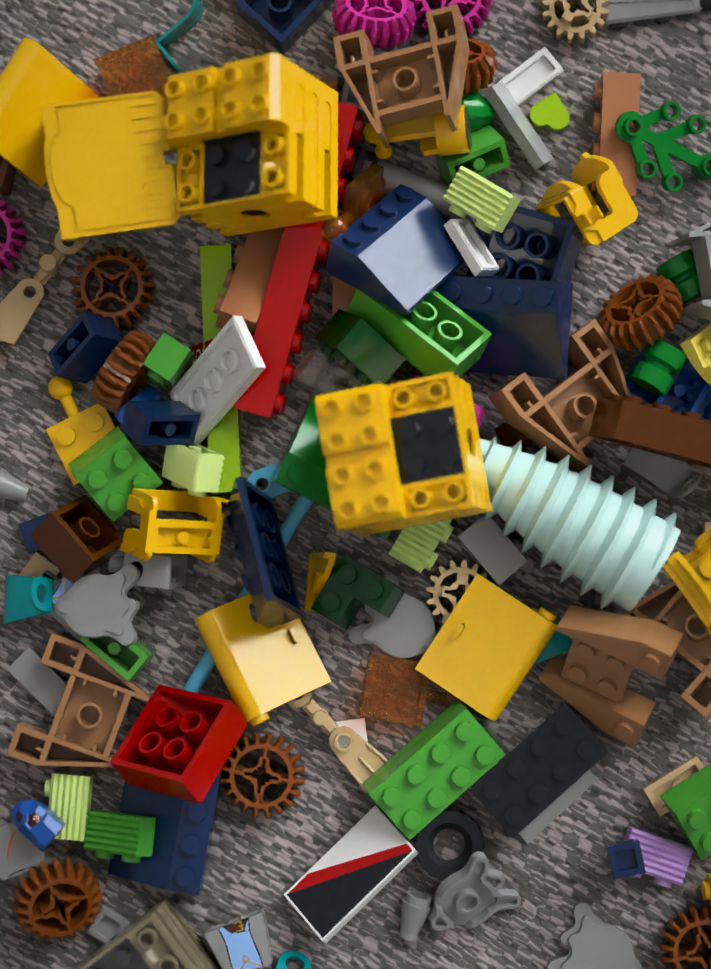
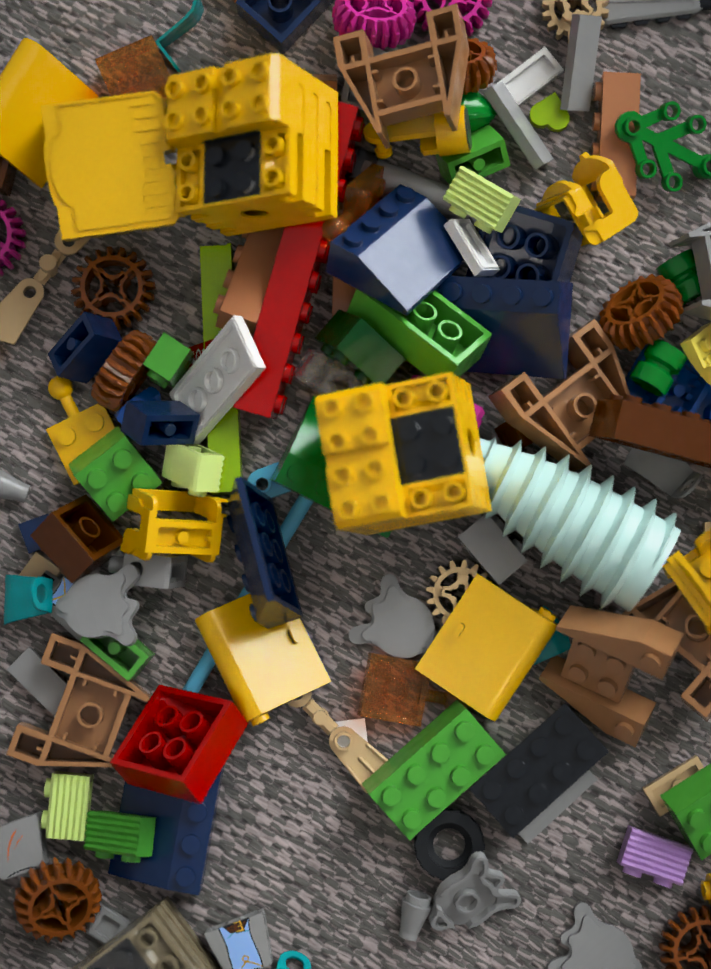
blue rock [11,799,66,851] -> none
dark orange gear [220,731,305,818] -> none
tile [283,805,419,943] -> none
yellow tile [304,552,336,611] -> none
dark green brick [311,554,405,630] -> none
yellowish green brick [388,519,455,574] -> none
dark blue tile [606,839,646,879] -> none
none -> light grey tile [560,14,602,112]

